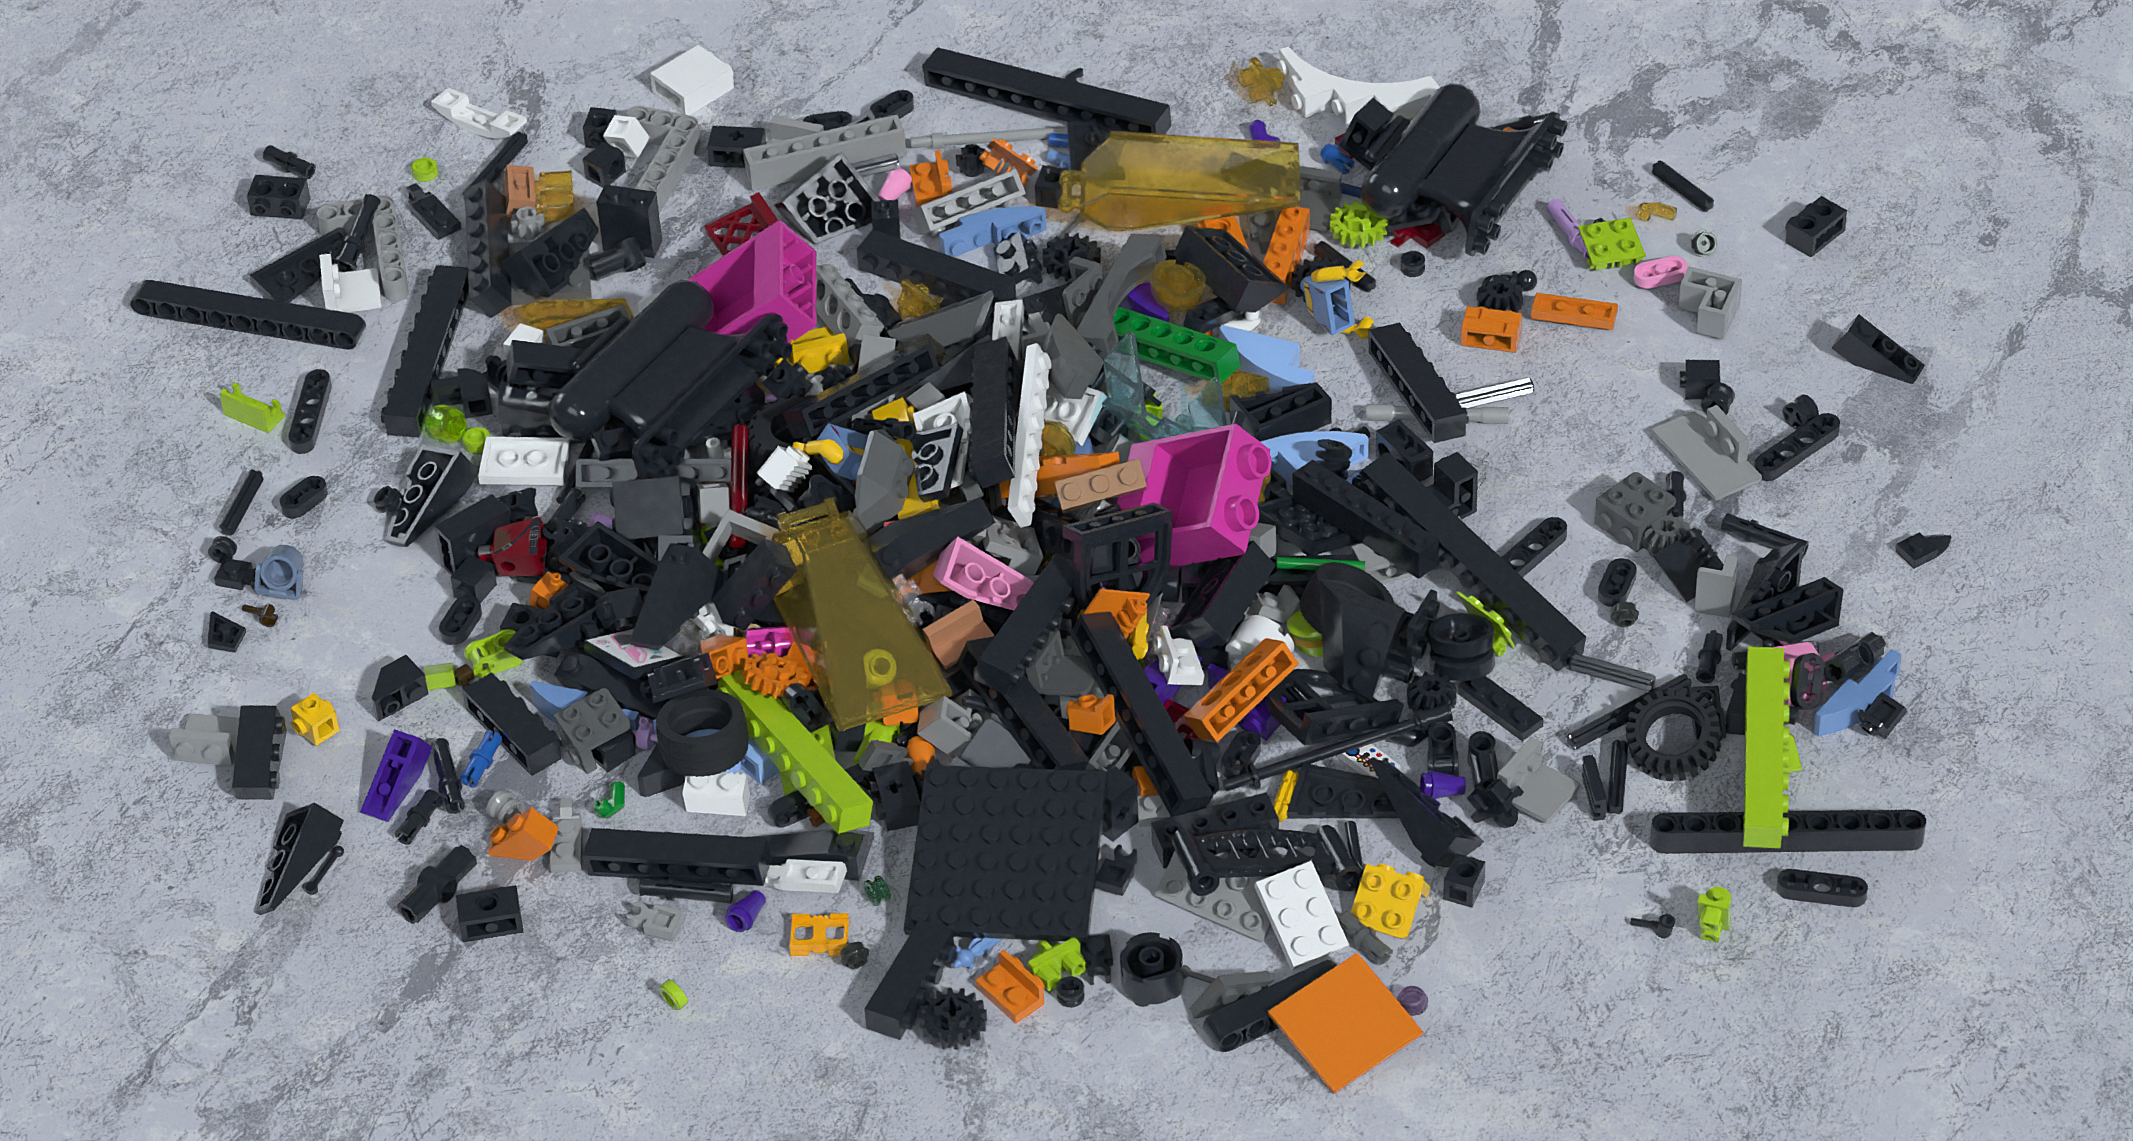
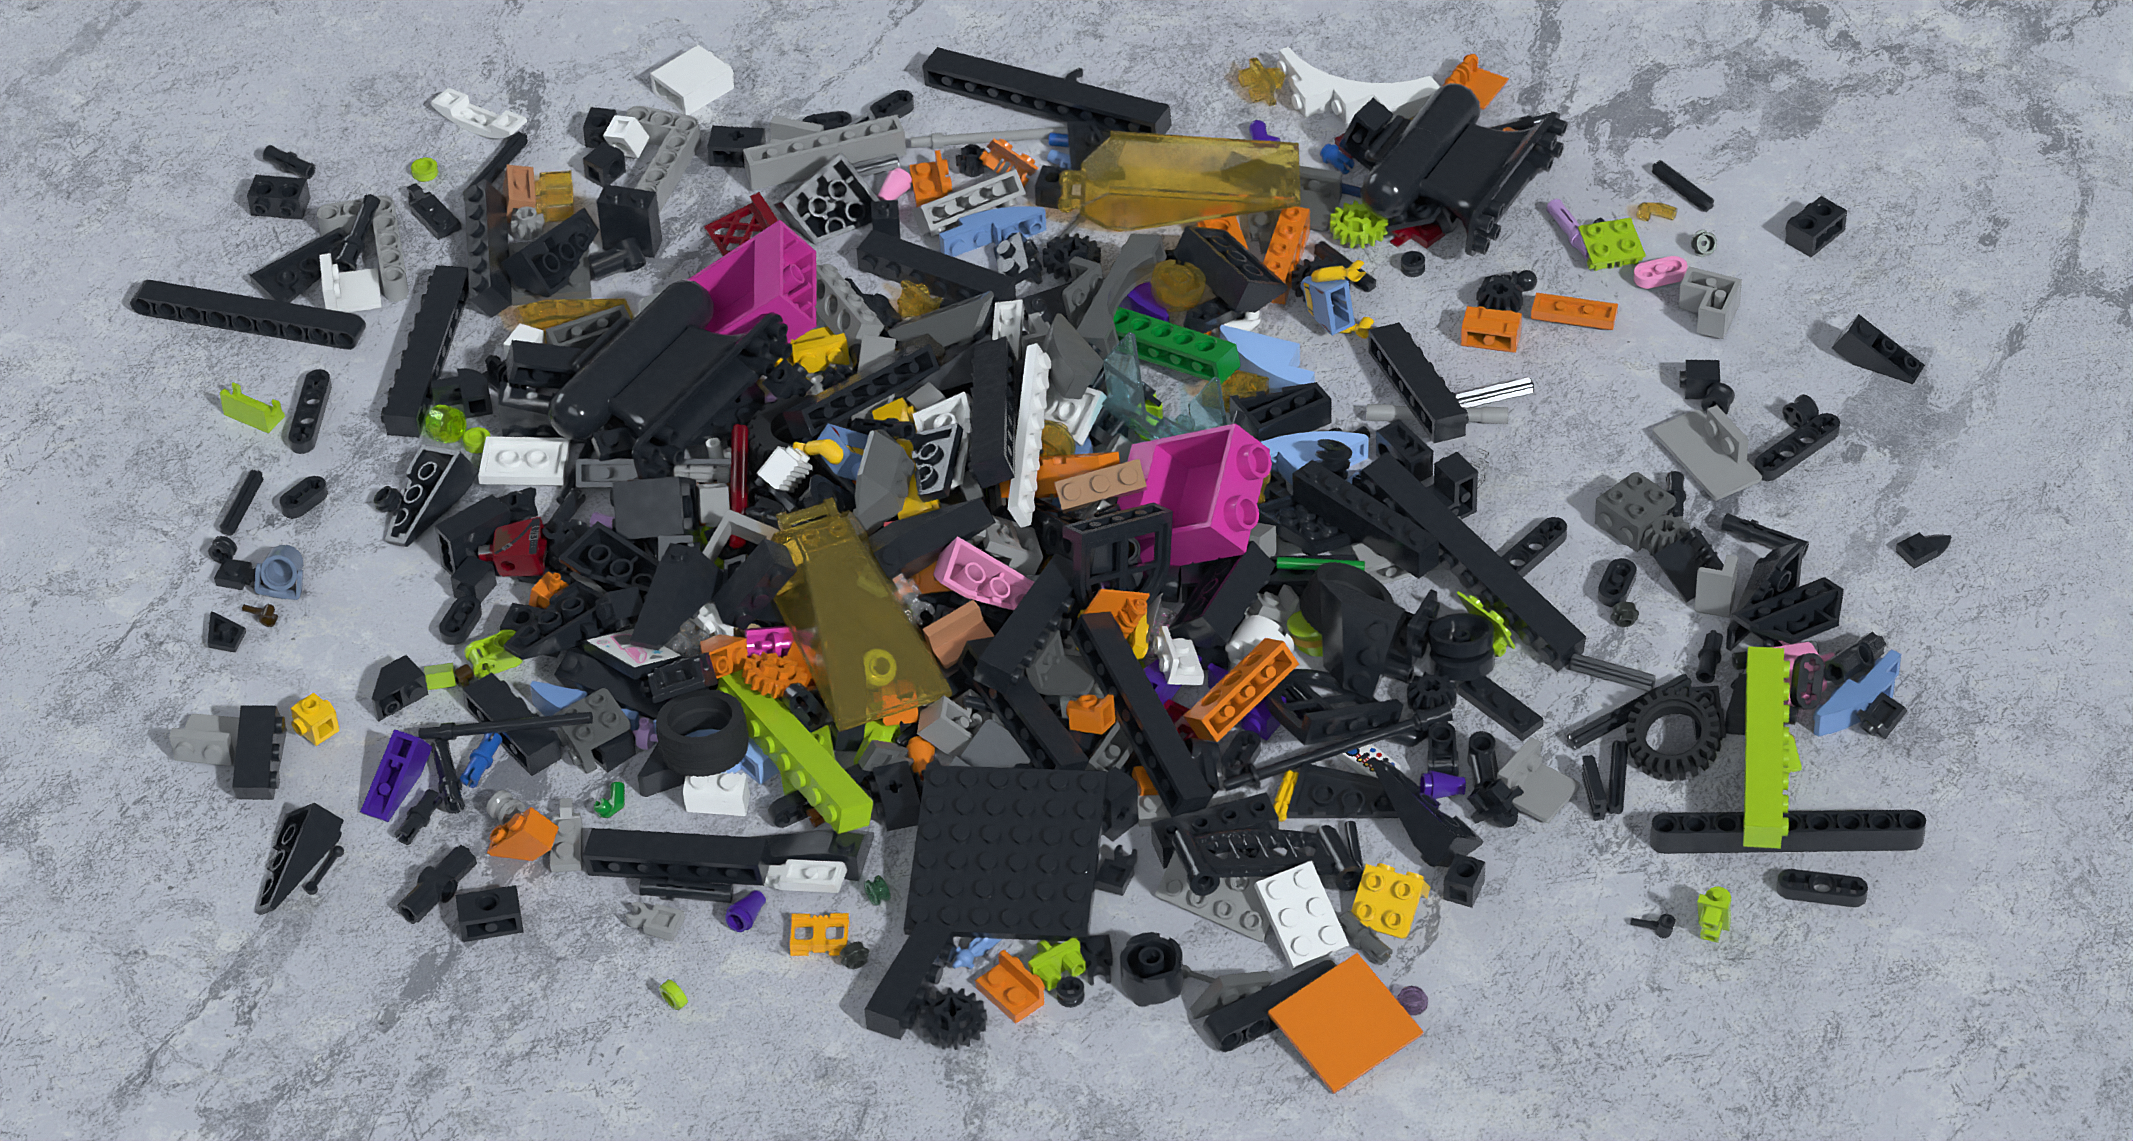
none -> black bar [418,712,593,741]
none -> light grey axle [674,465,730,483]
none -> orange hinge [1442,54,1509,110]

